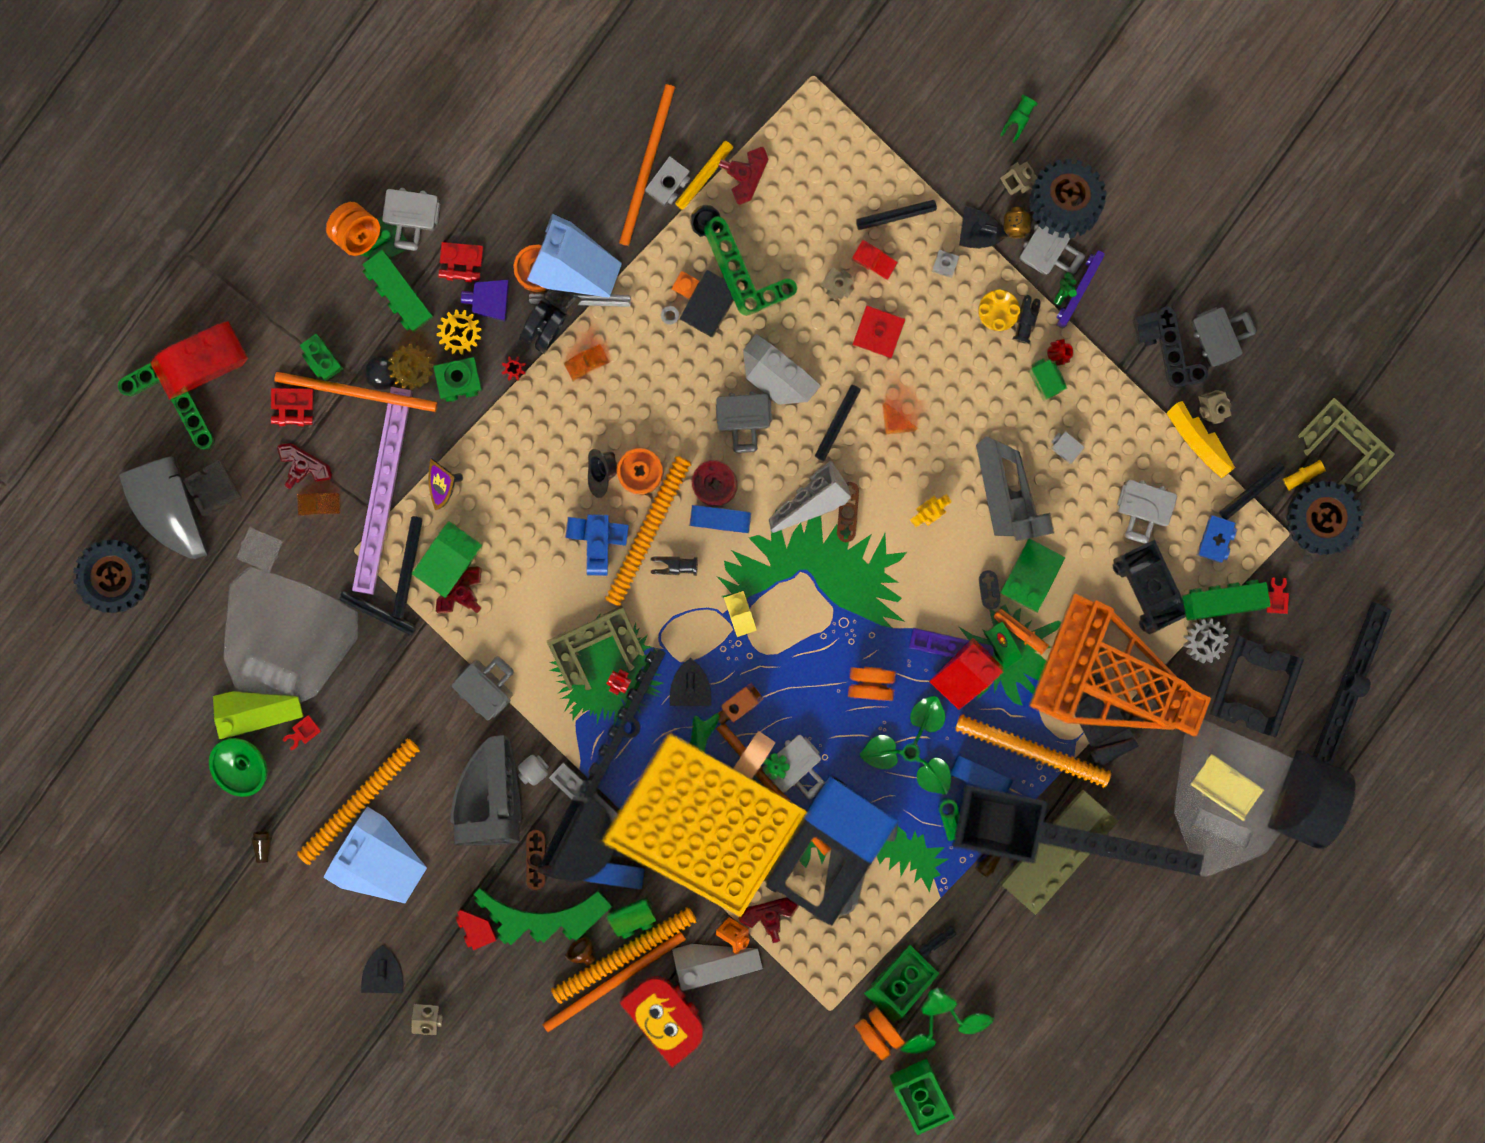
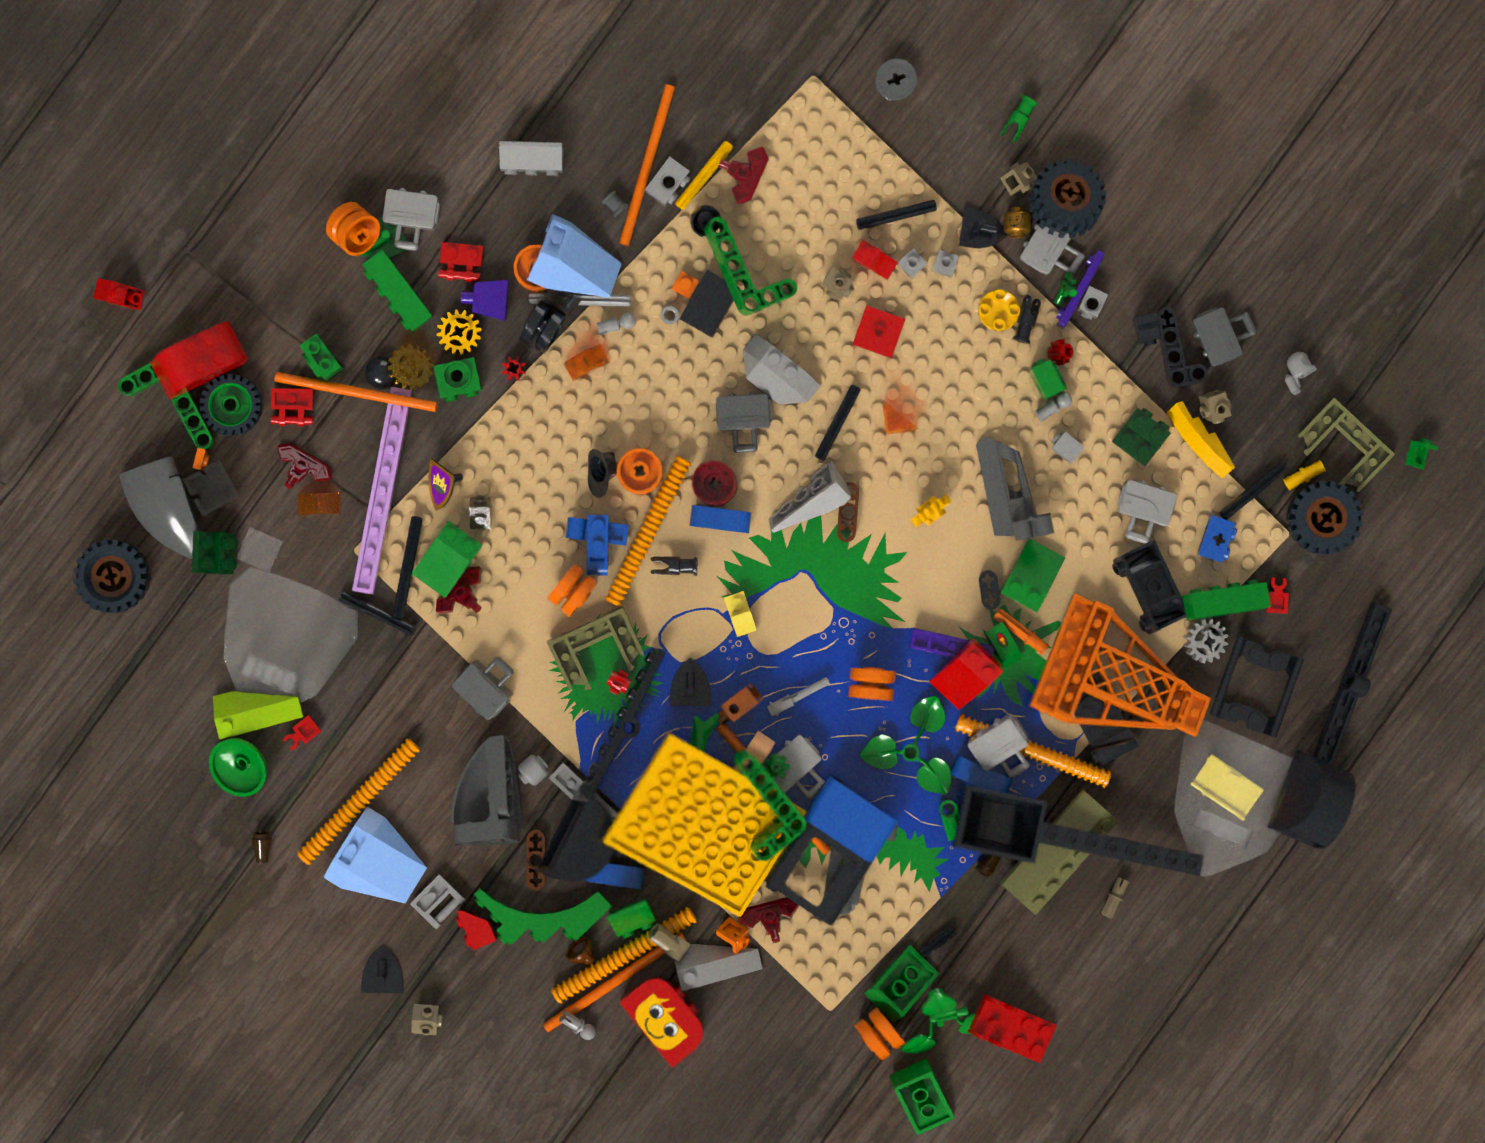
none -> red slope [93,278,145,311]
none -> dark green plate [191,531,238,575]
none -> orange plate [193,448,210,471]
none -> wheel [200,374,263,436]
none -> light grey plate [410,874,466,930]
none -> clear smoke bracket [469,496,491,529]
none -> light grey slope [499,141,564,176]
none -> orange wheel [547,564,598,617]
none -> light grey pin [559,1010,596,1040]
none -> light grey pin [596,313,636,336]
none -> dark grey bush [601,190,629,218]
none -> dark tan piece [648,923,690,962]
none -> green beam [734,750,806,861]
none -> light grey pin [767,677,830,717]
none -> dark grey piece [875,58,917,101]
none -> light grey brick [897,248,927,279]
none -> green piece [929,1007,969,1027]
none -> light grey piece [968,714,1029,778]
none -> red hinge [968,994,1057,1063]
none -> light grey pin [1034,392,1073,422]
none -> light grey brick [1077,286,1108,320]
none -> dark tan axle [1102,877,1130,919]
none -> dark green plate [1112,408,1171,467]
none -> light grey piece [1285,352,1317,395]
none -> green bracket [1405,438,1439,470]

